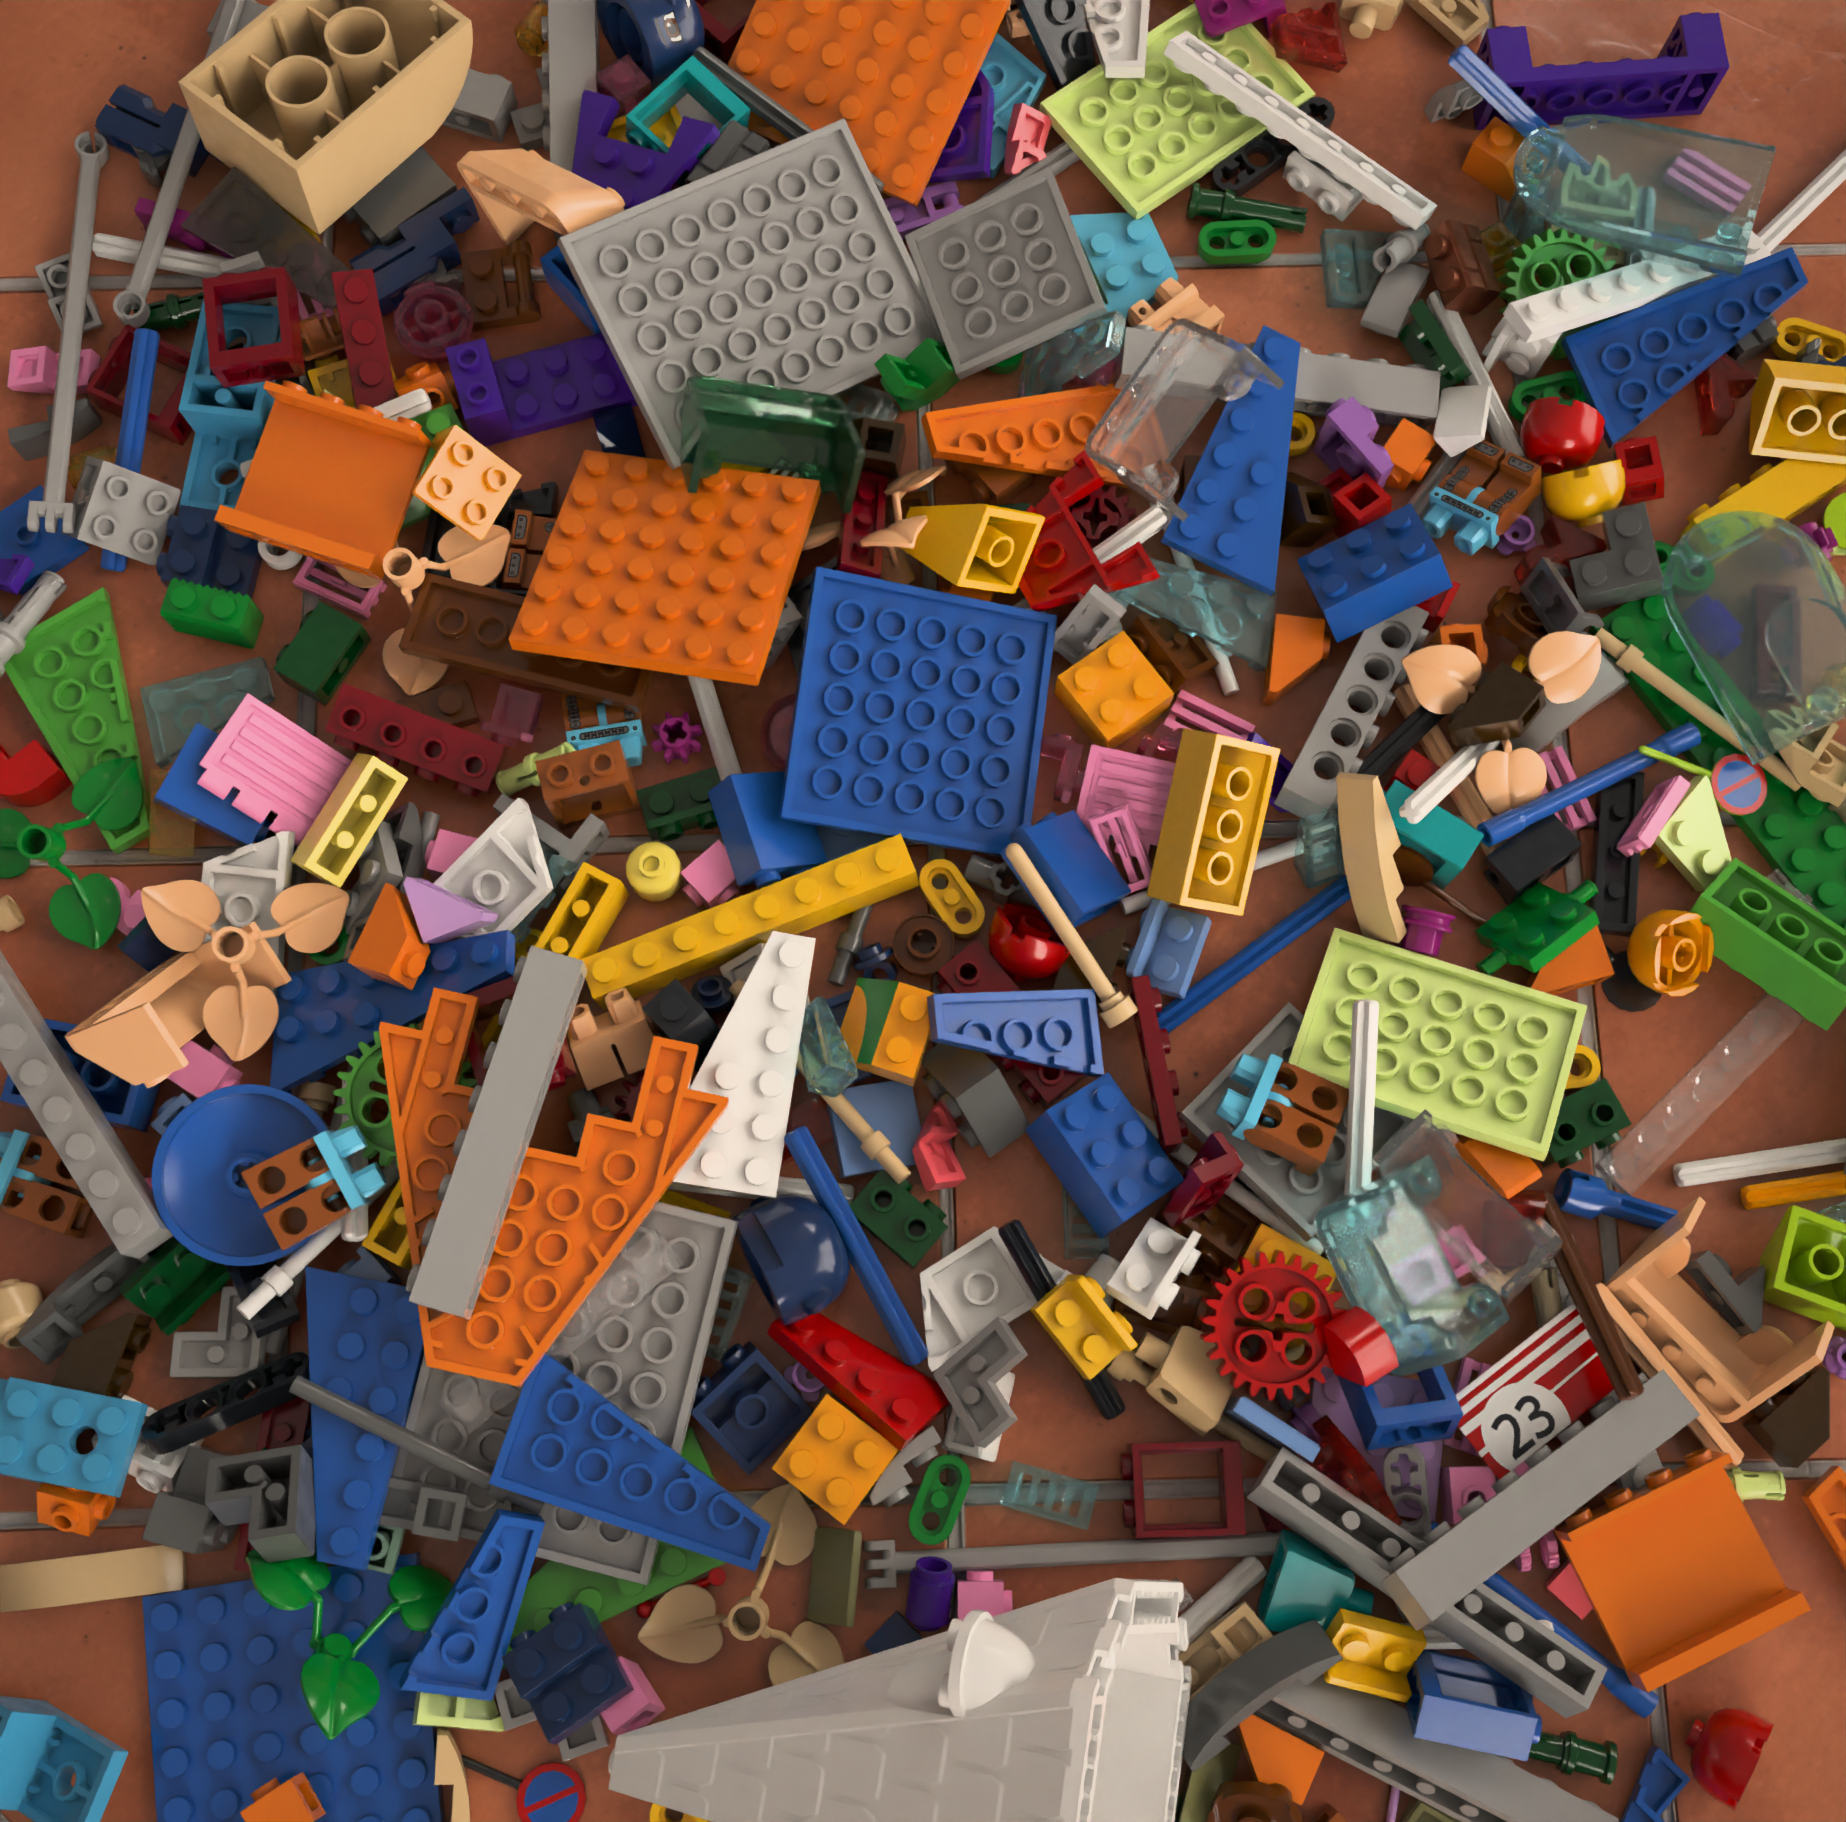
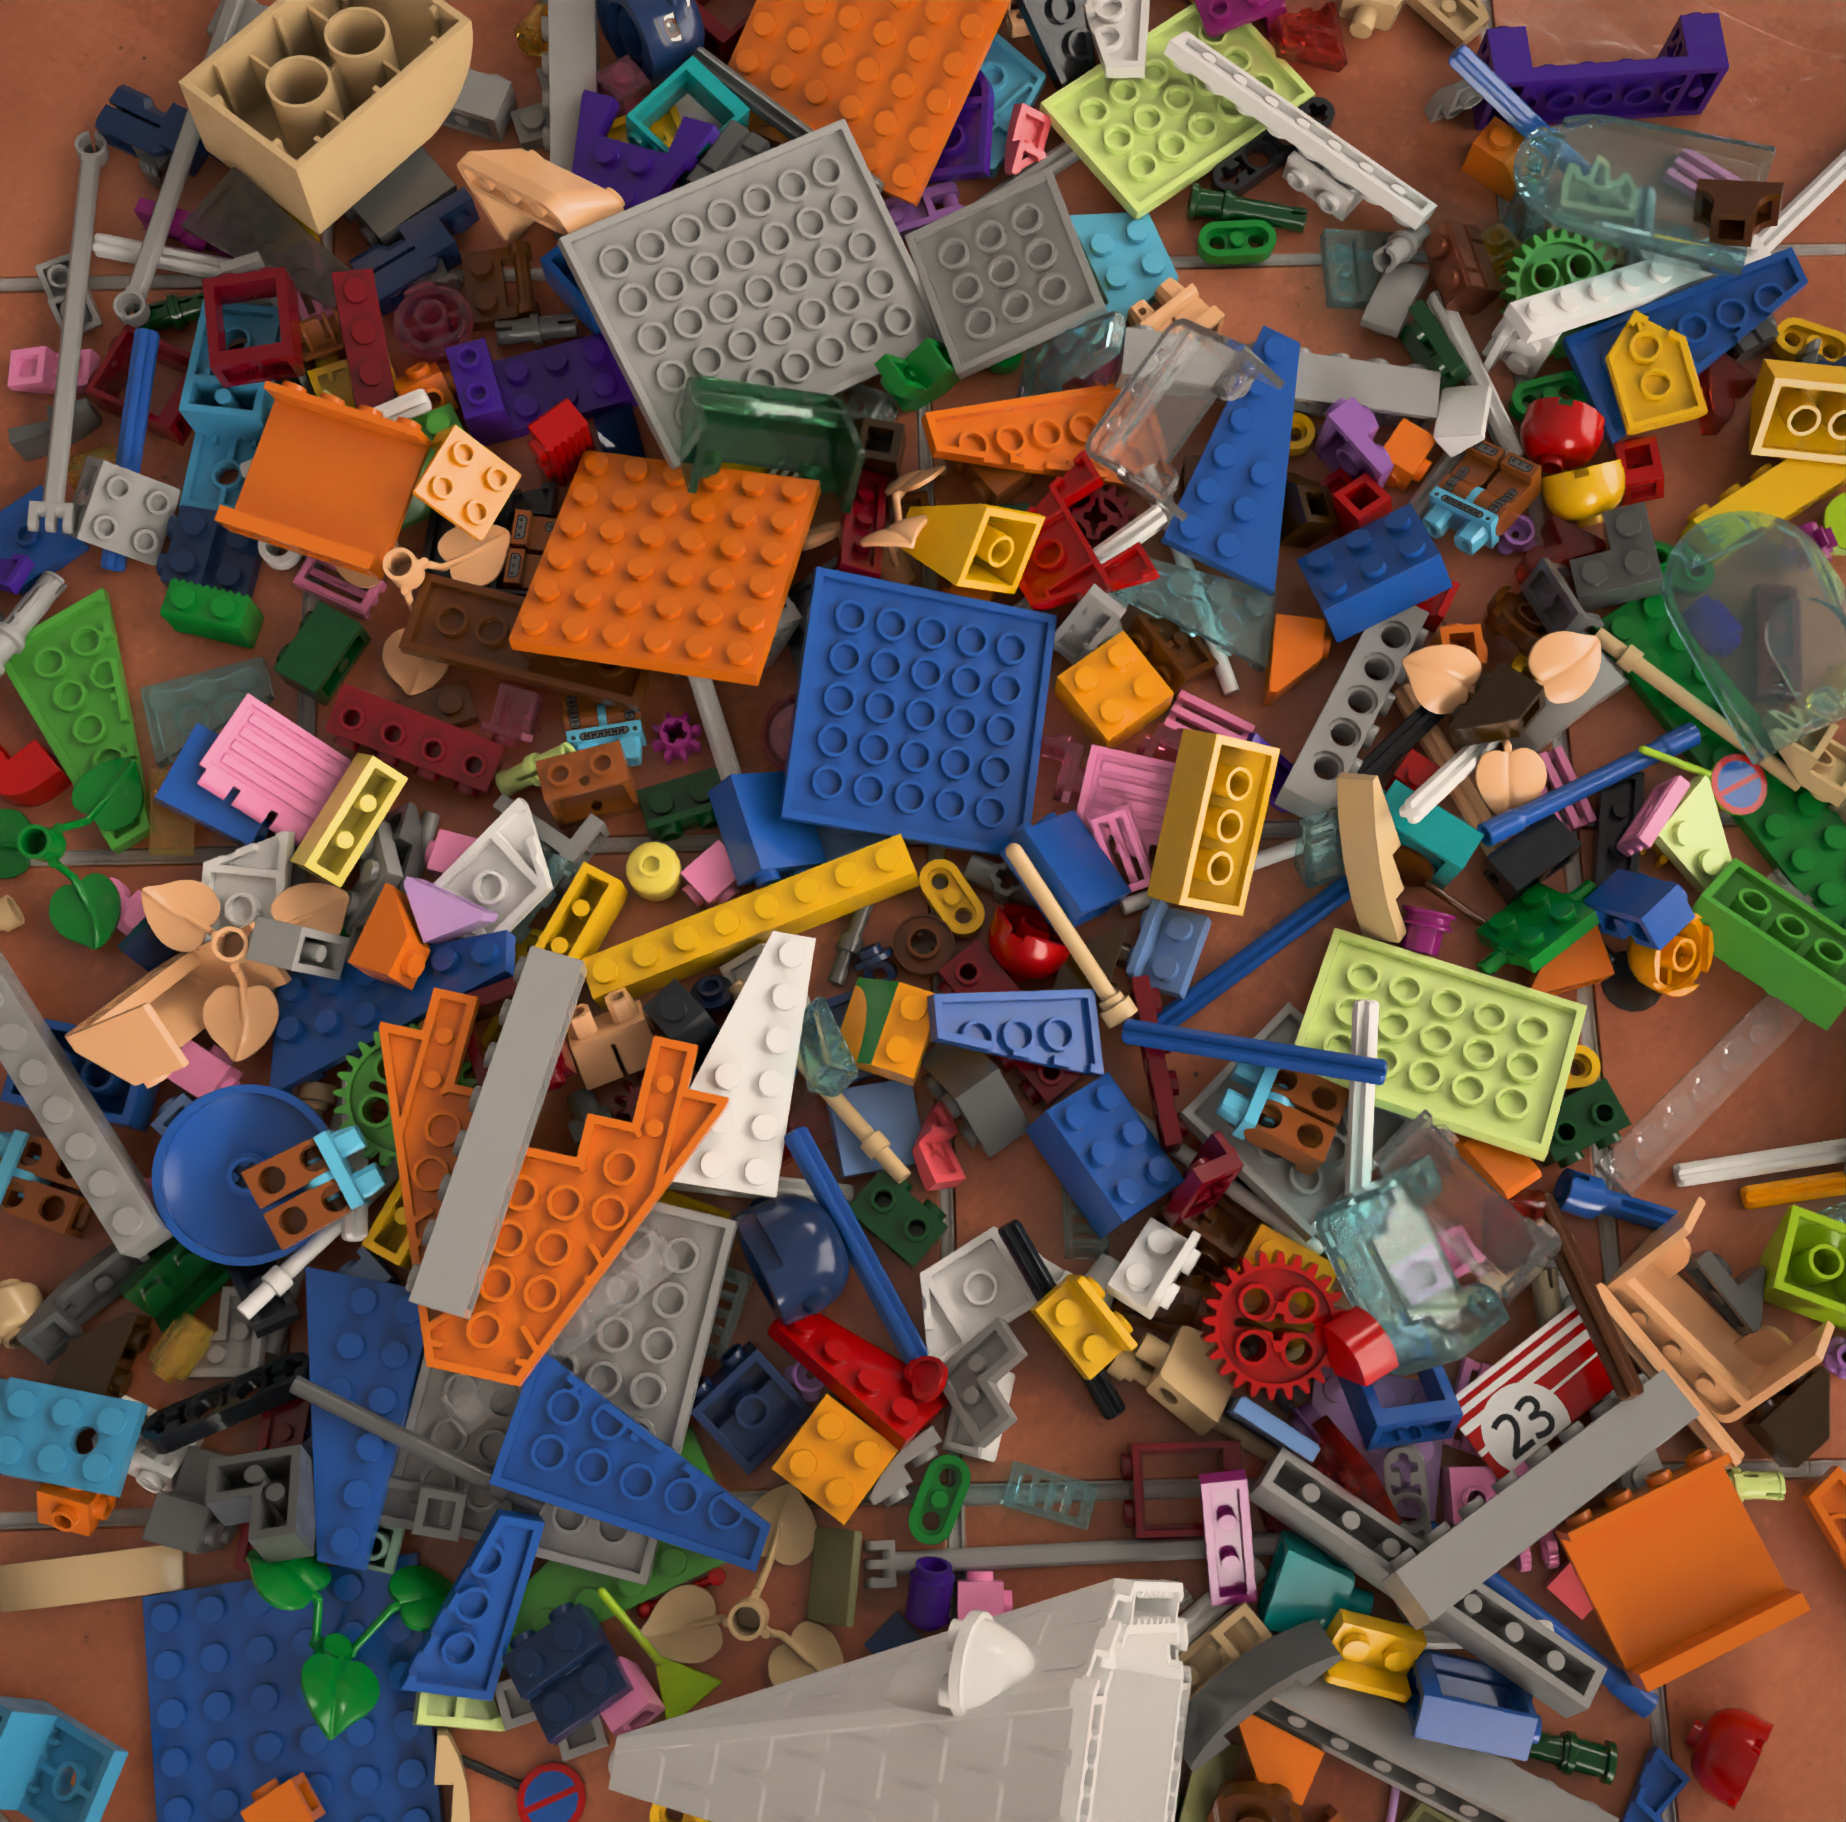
none -> clear yellow brick [147,1312,216,1384]
none -> light grey brick [246,916,350,980]
none -> dark grey pin [495,311,578,347]
none -> red brick [527,398,597,487]
none -> lime piece [597,1587,722,1720]
none -> red piece [903,1356,948,1403]
none -> blue axle [1121,1019,1388,1085]
none -> plate [1198,1469,1257,1606]
none -> blue brick [1583,868,1696,951]
none -> yellow tile [1604,310,1708,435]
none -> reddish brown brick [1693,179,1784,247]

